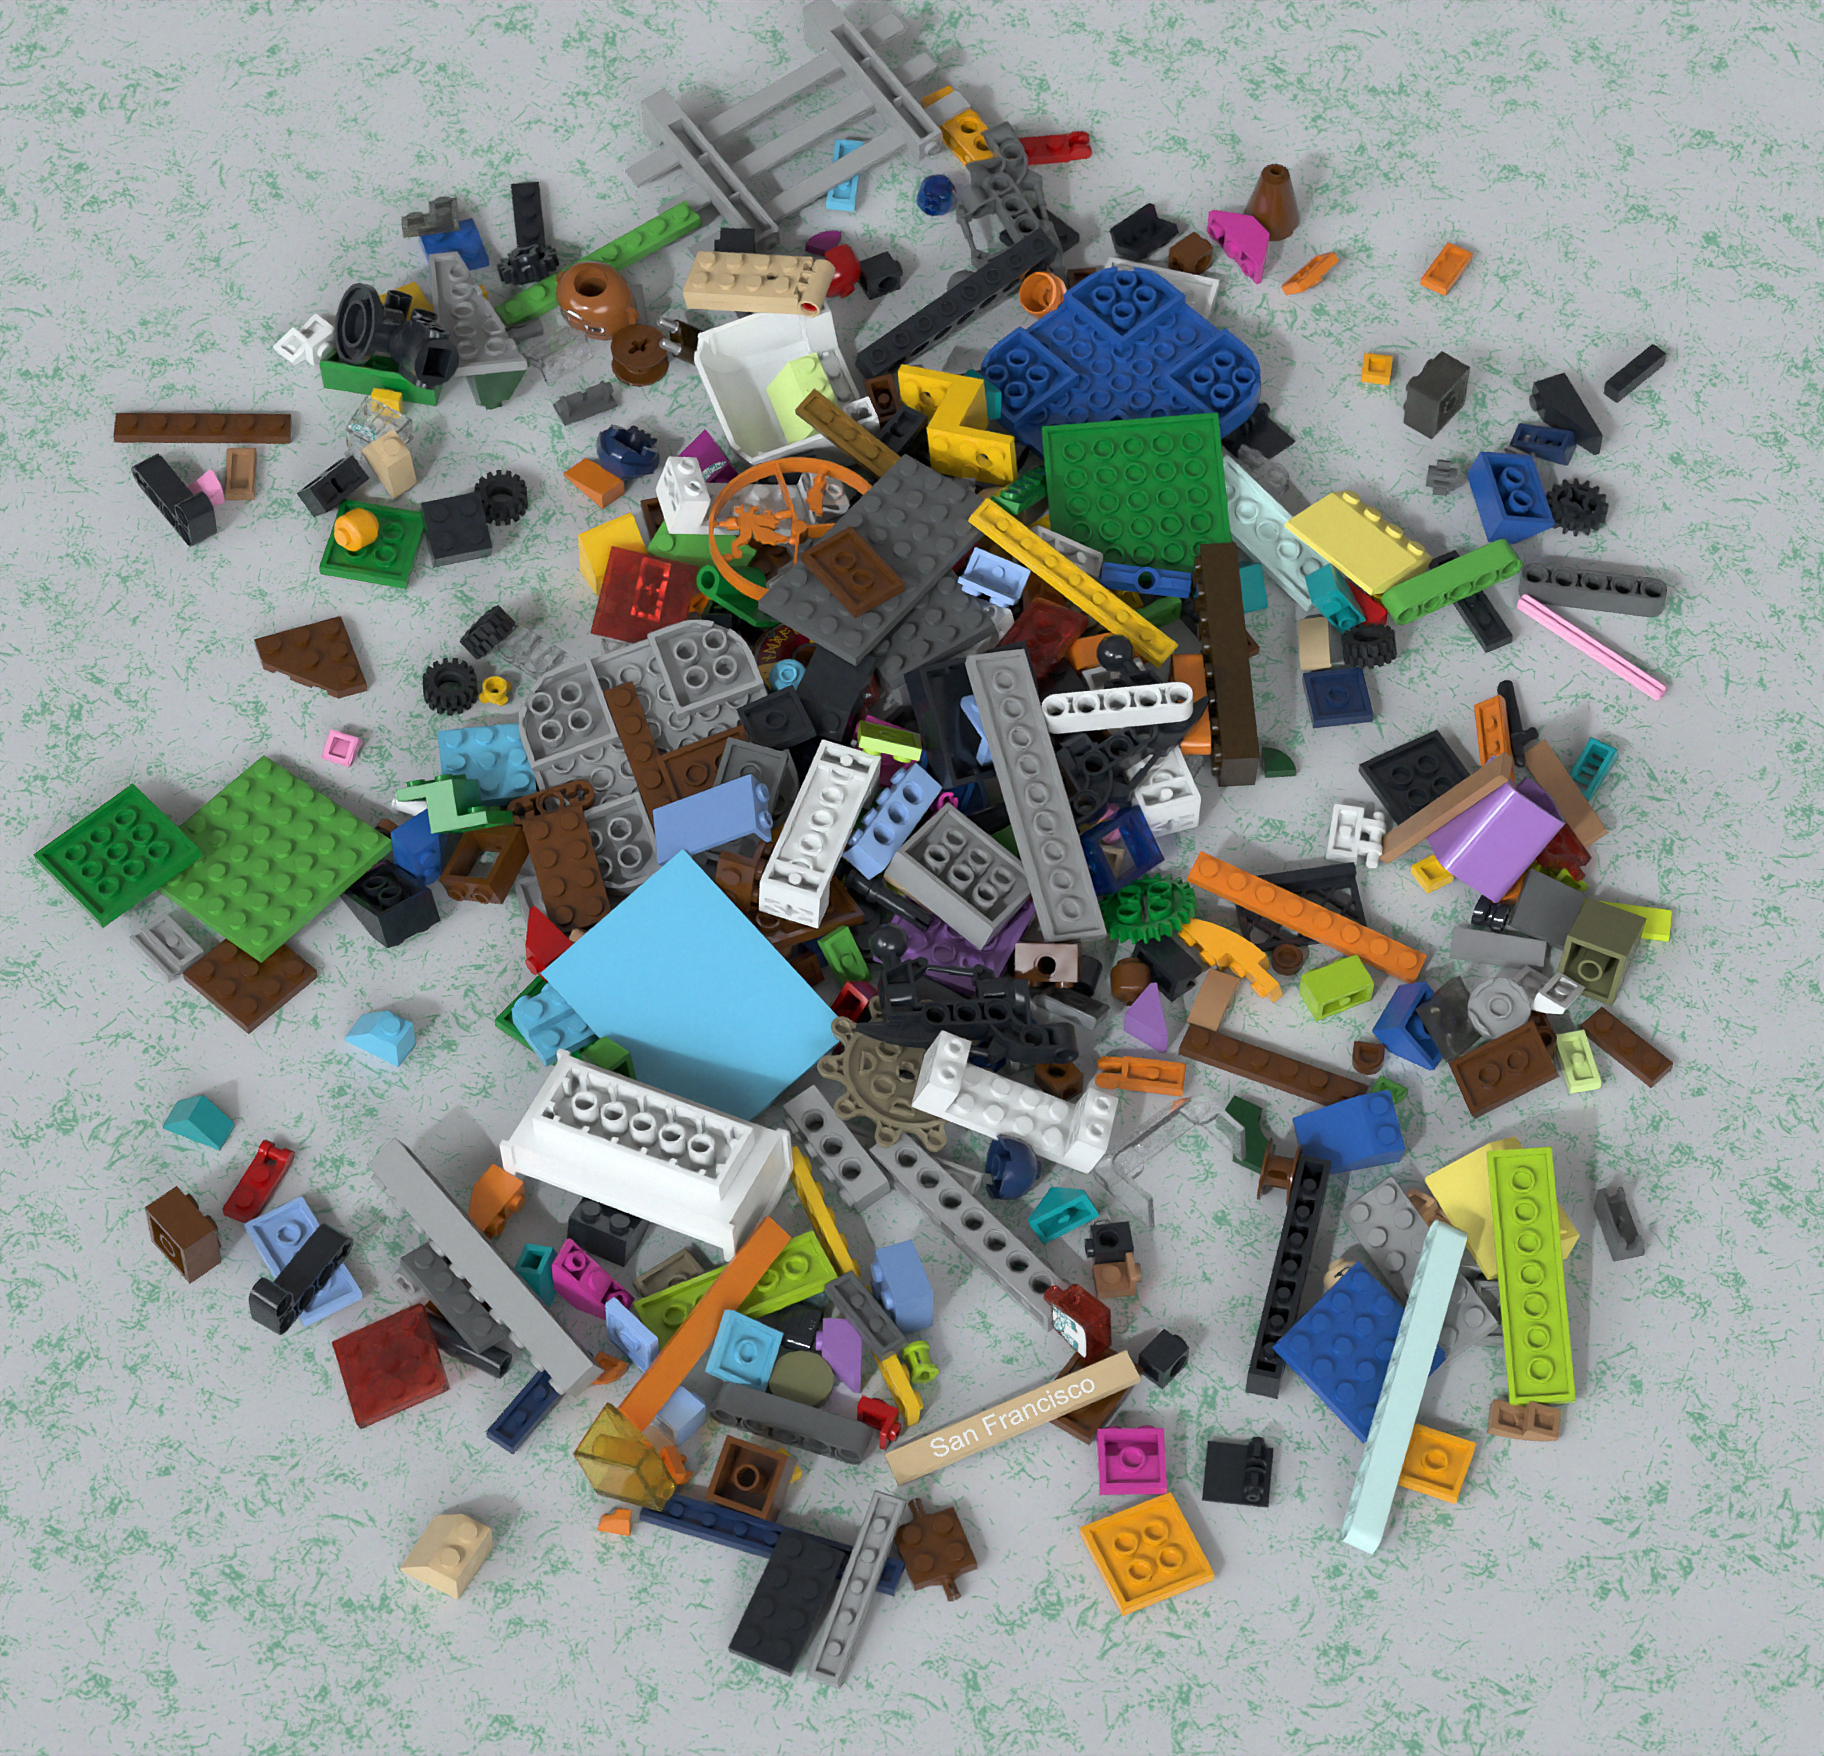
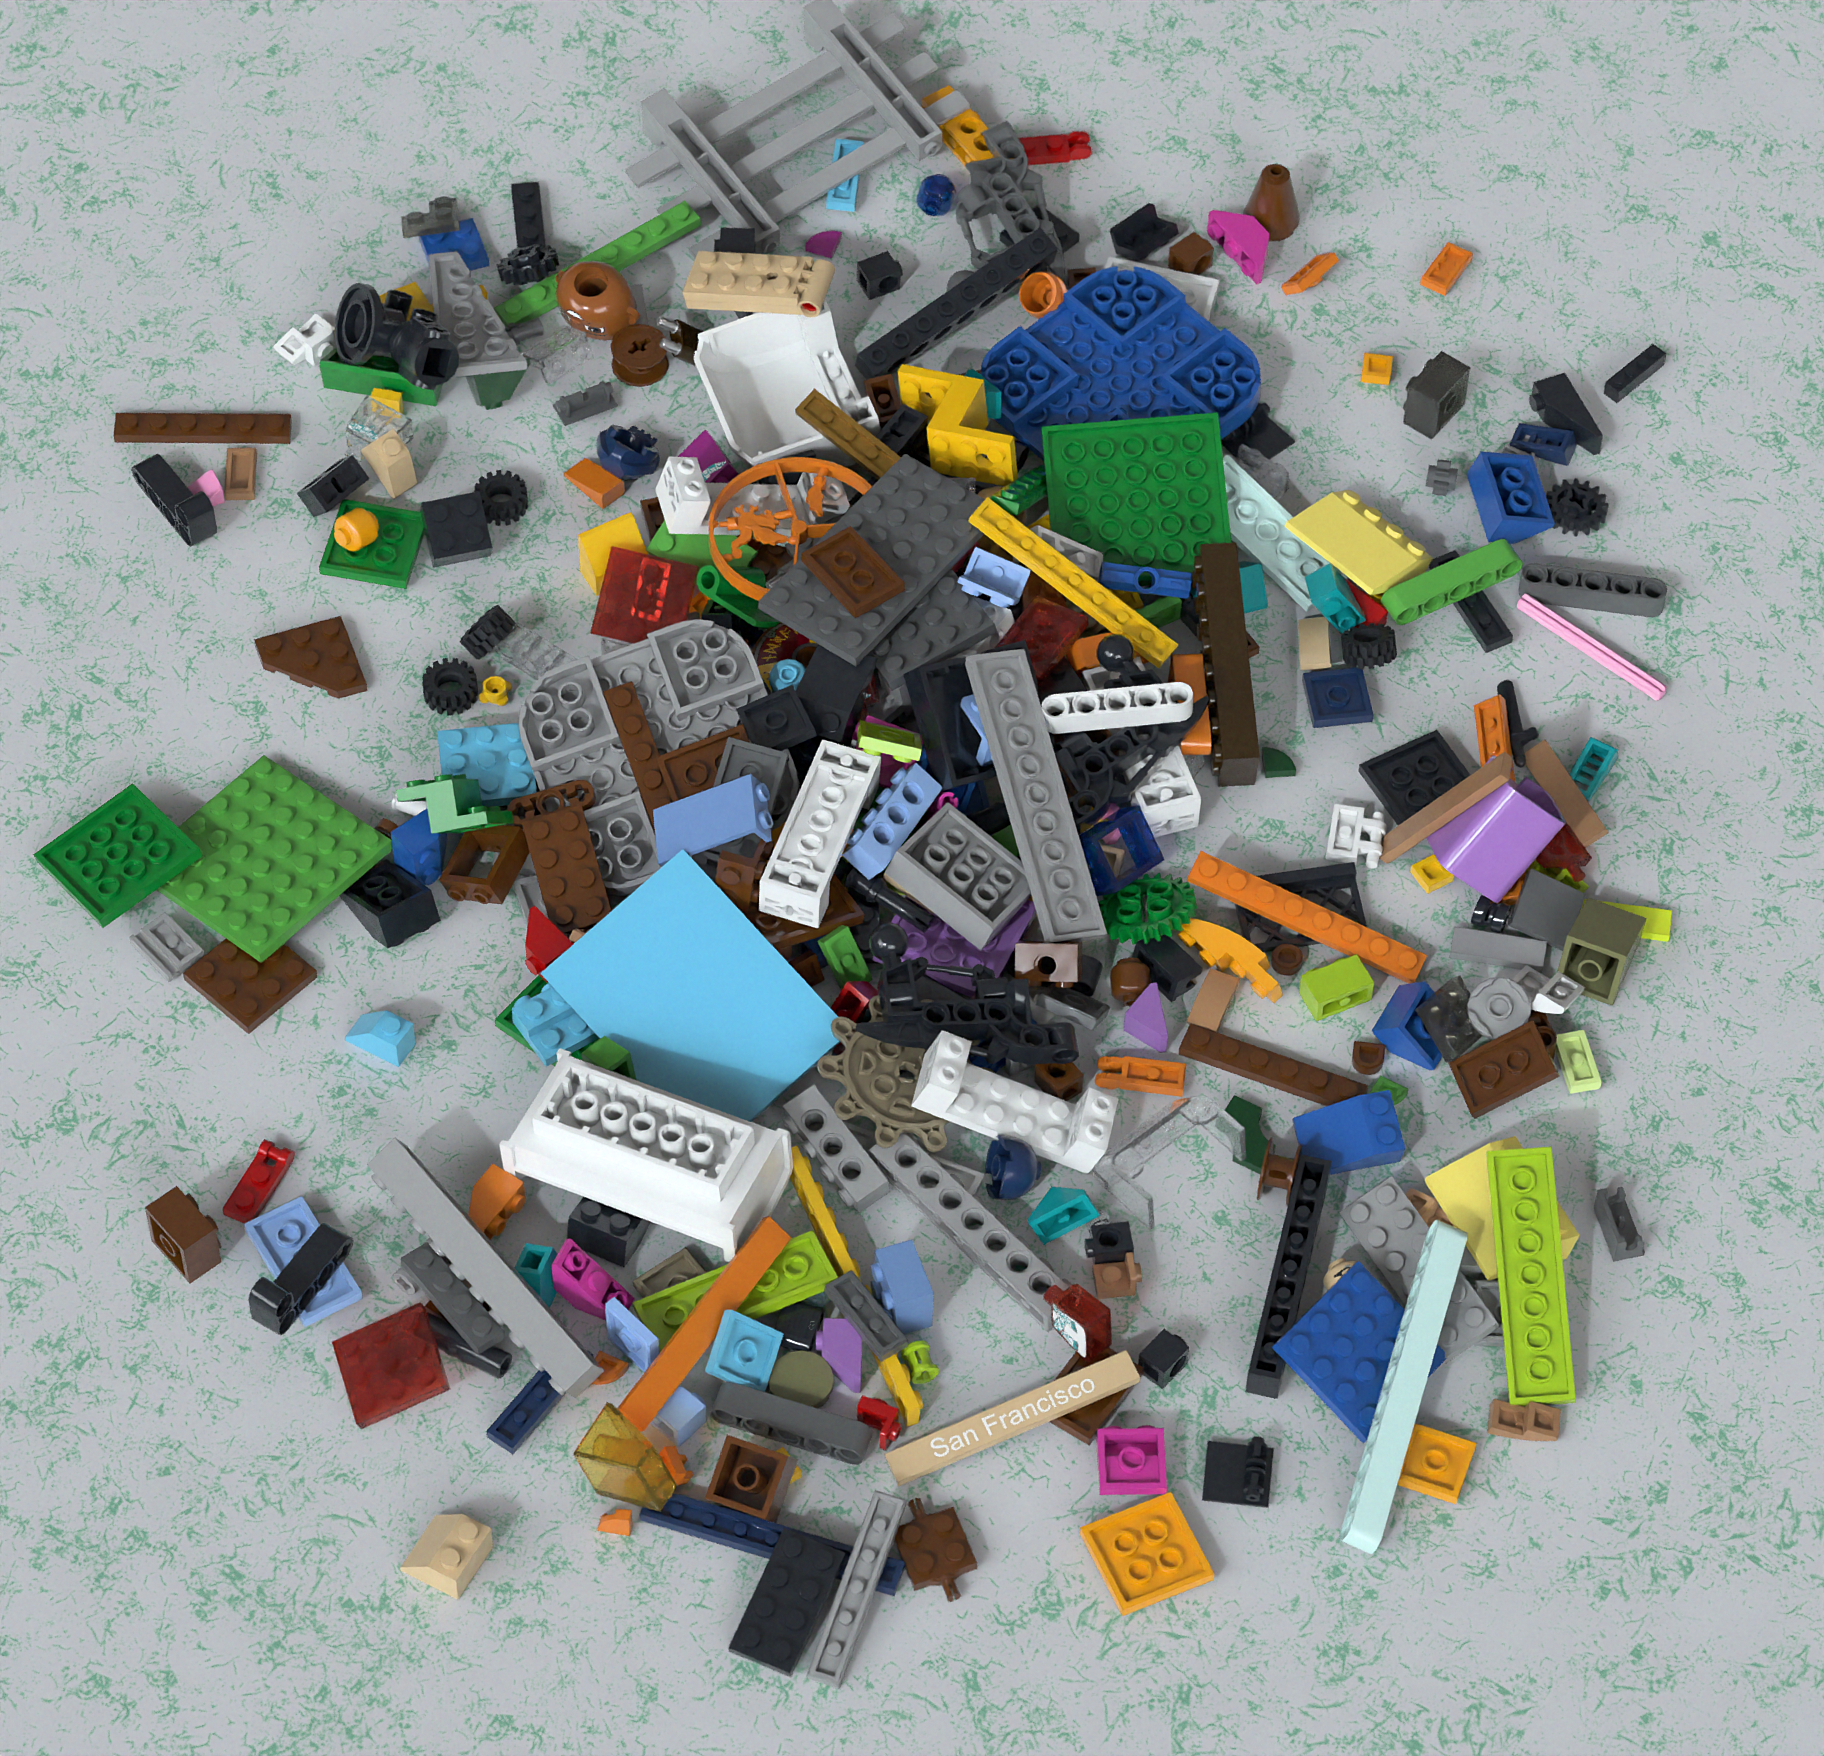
teal slope [163,1095,235,1151] -> none
bright pink slope [321,729,364,767] -> none
yellowish green slope [766,352,840,445] -> none
red cylinder [813,244,861,298] -> none
reddish brown plate [1580,1006,1673,1088] -> none

